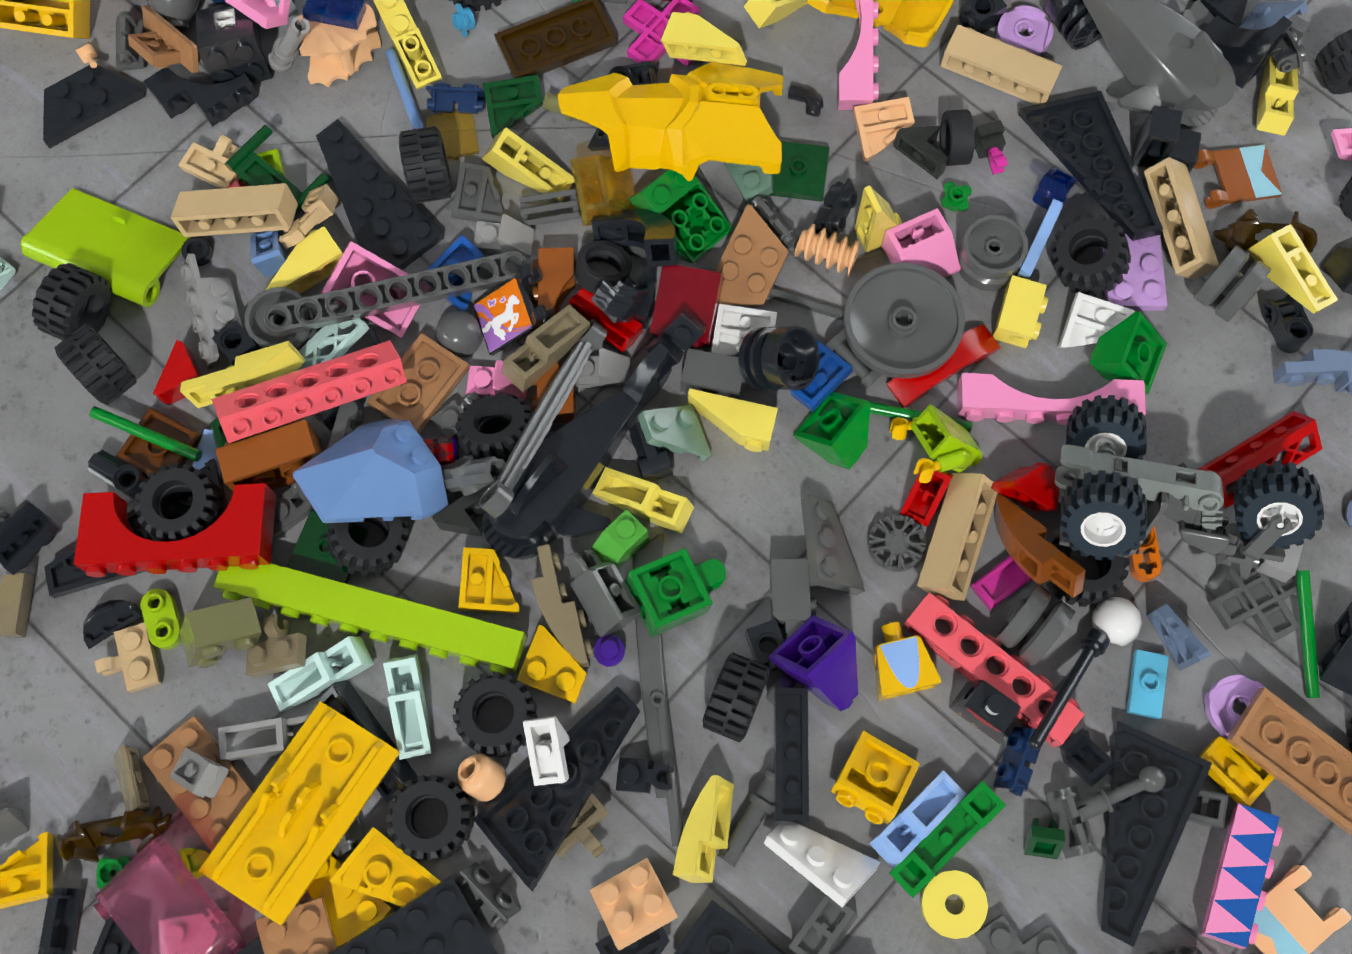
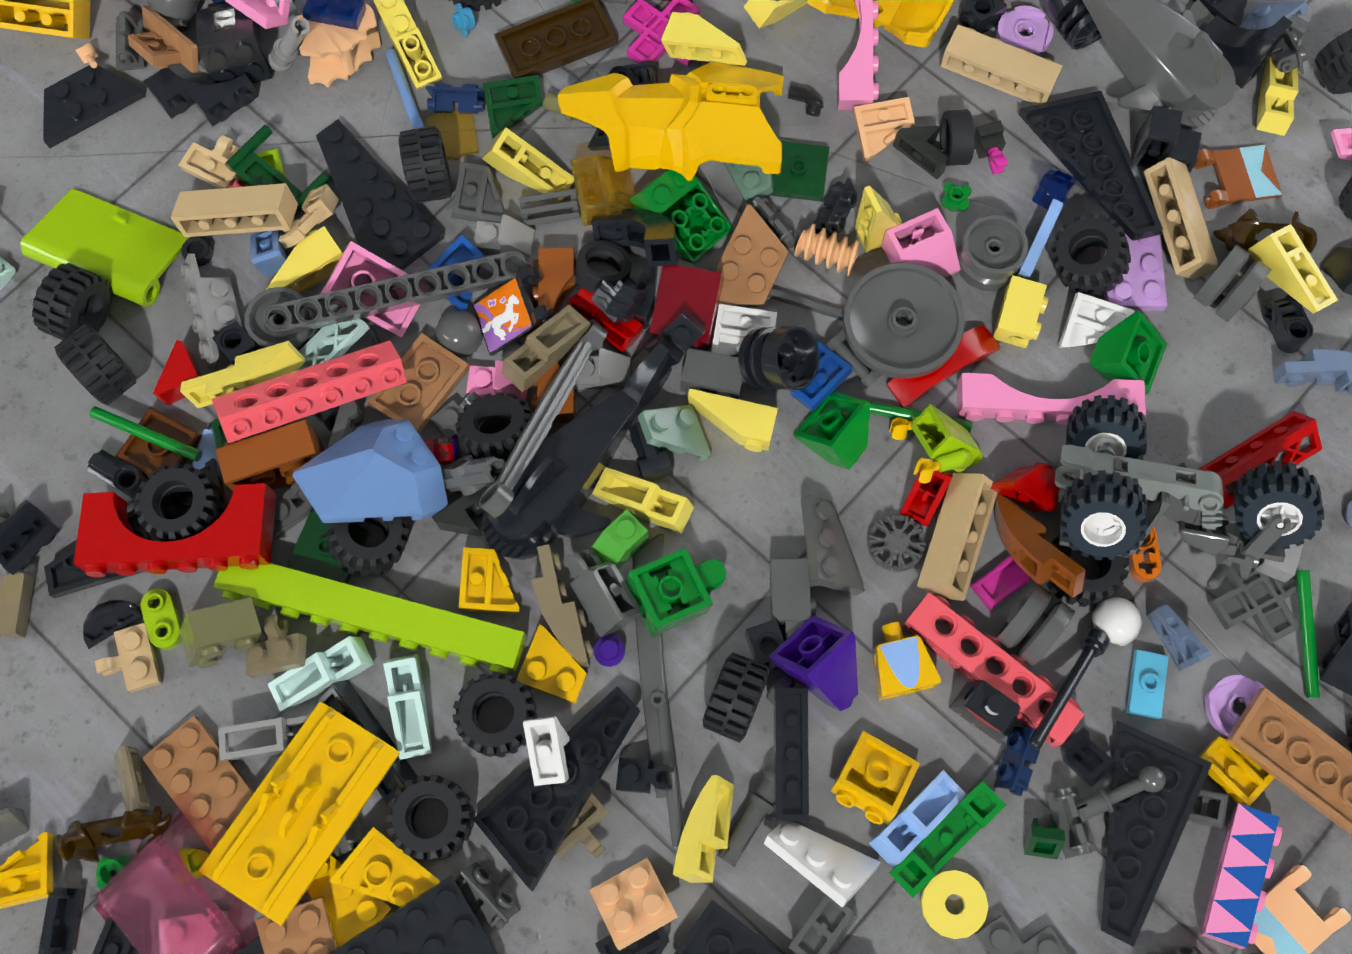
light grey slope [169,747,229,798] -> none
light nougat head [458,753,506,801] -> none

